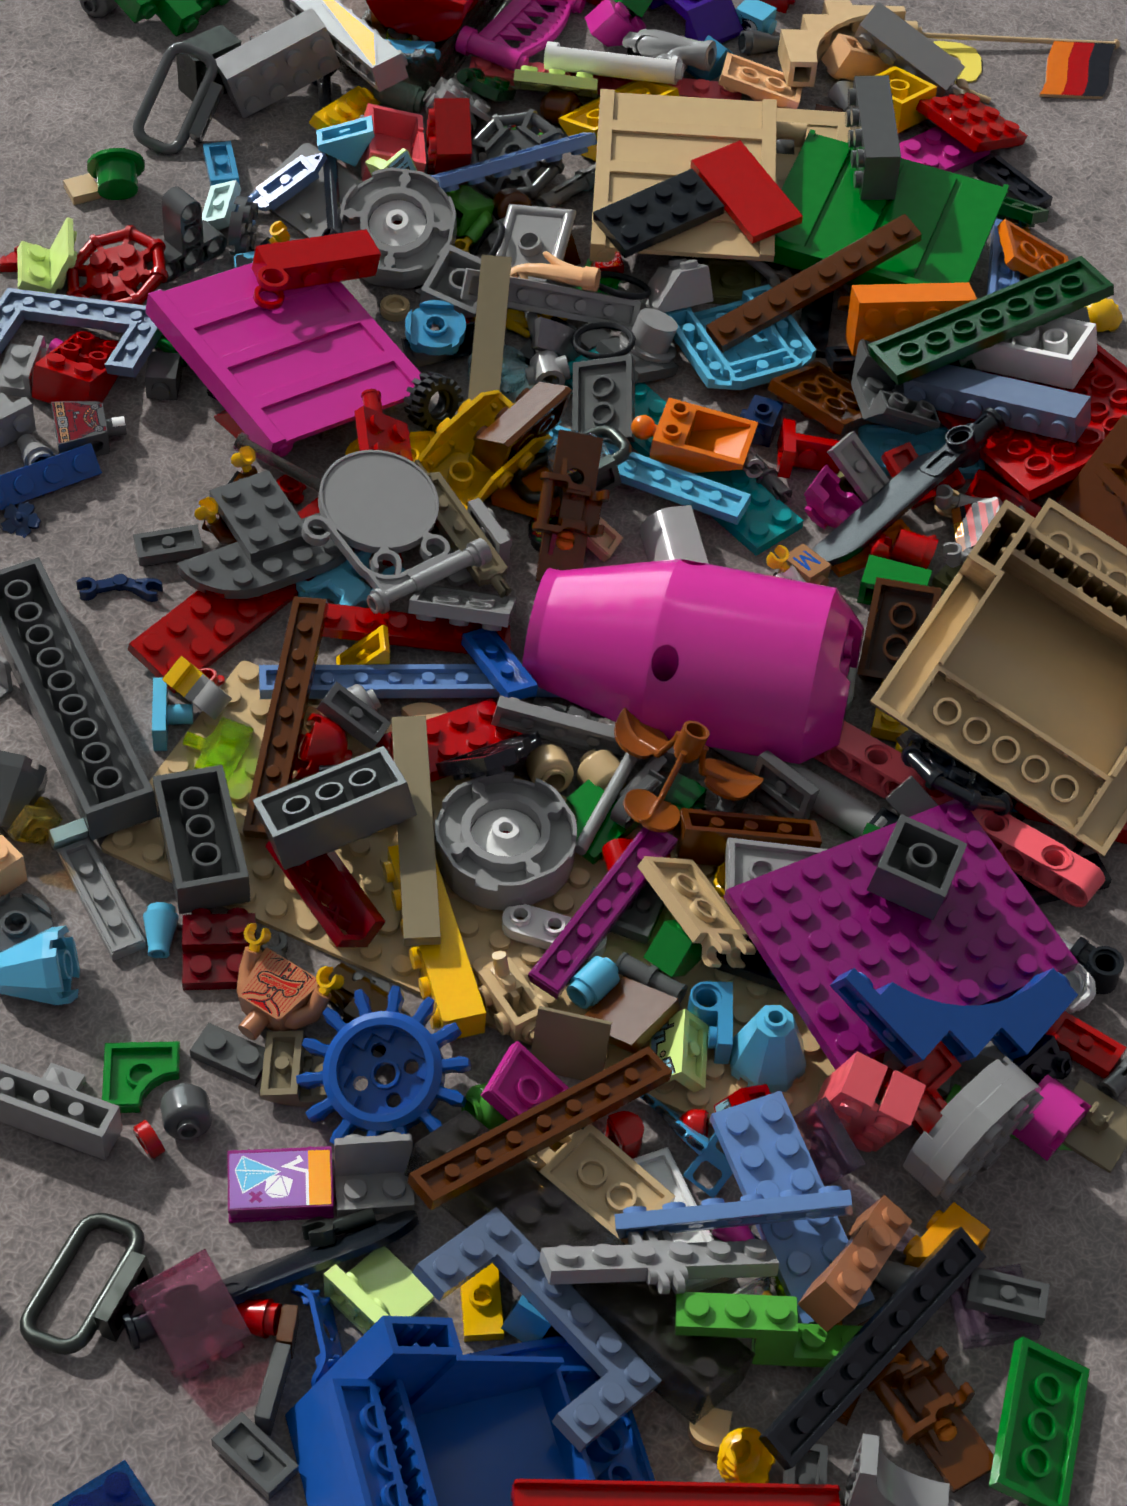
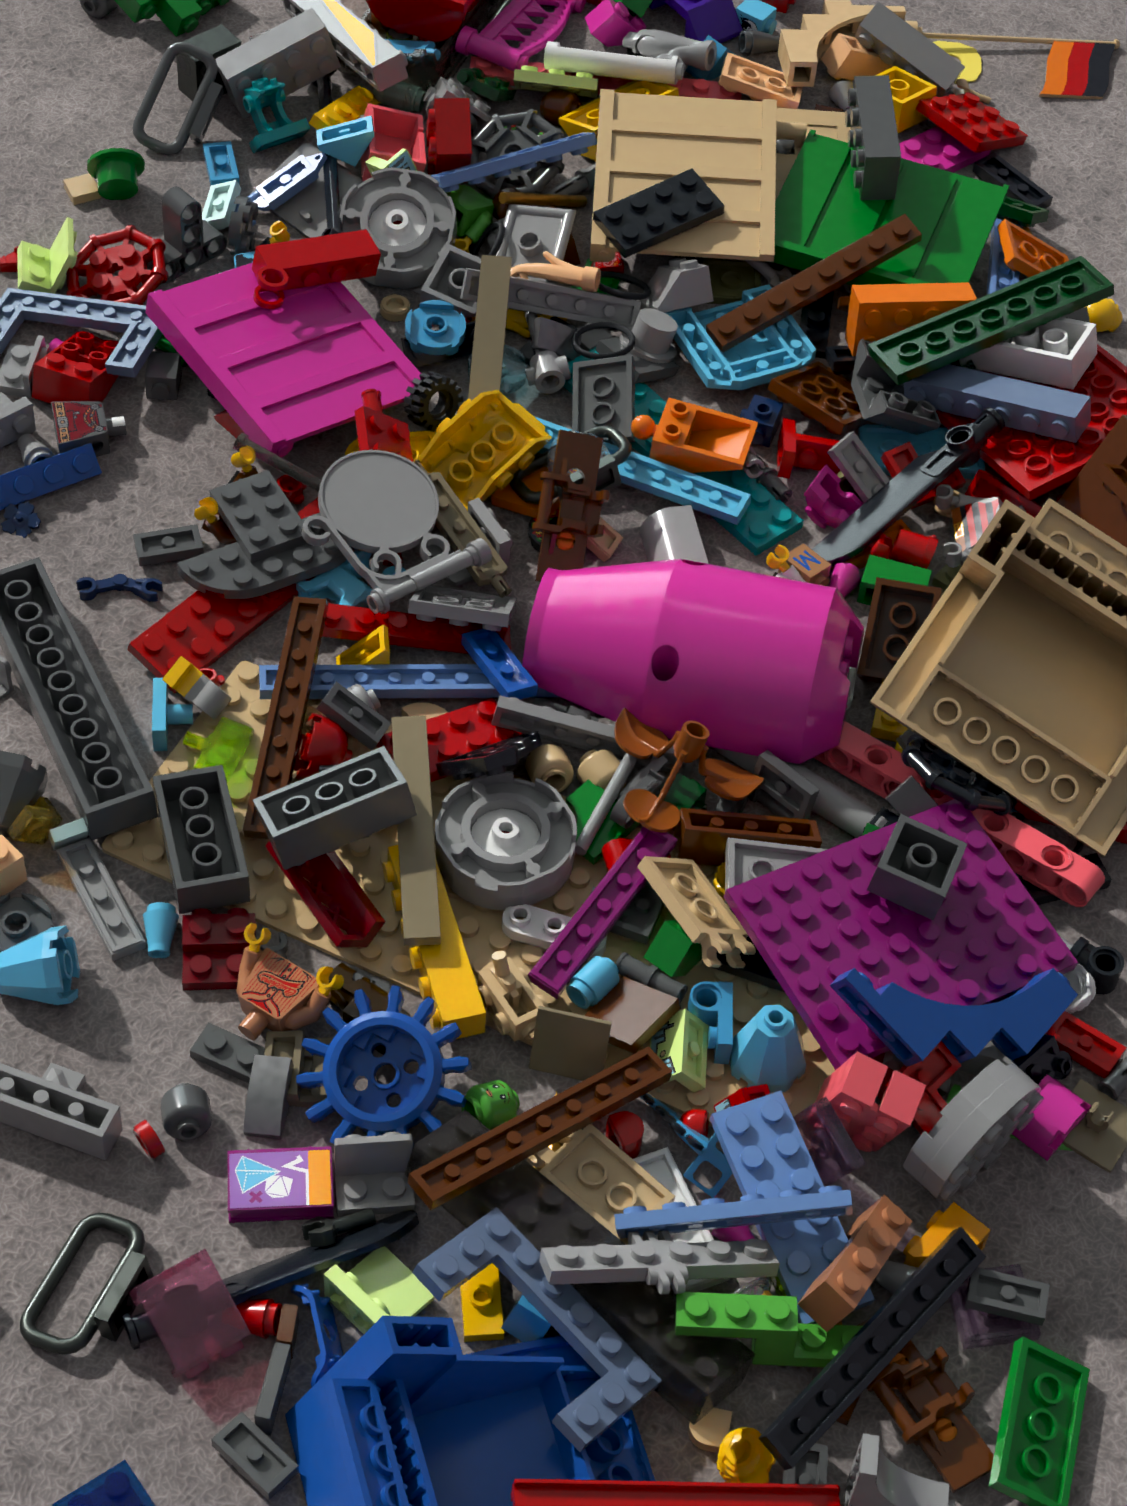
green tile [102,1041,180,1113] -> none
reddish brown slope [471,382,572,474] -> none
dark pink tile [481,1041,569,1121] -> none
red tile [690,140,803,244] -> none
none -> teal tile [242,78,311,153]
none -> flat silver slope [243,1055,294,1139]
none -> pearl gold bar [499,192,587,207]
none -> dark pink cone [829,563,862,598]

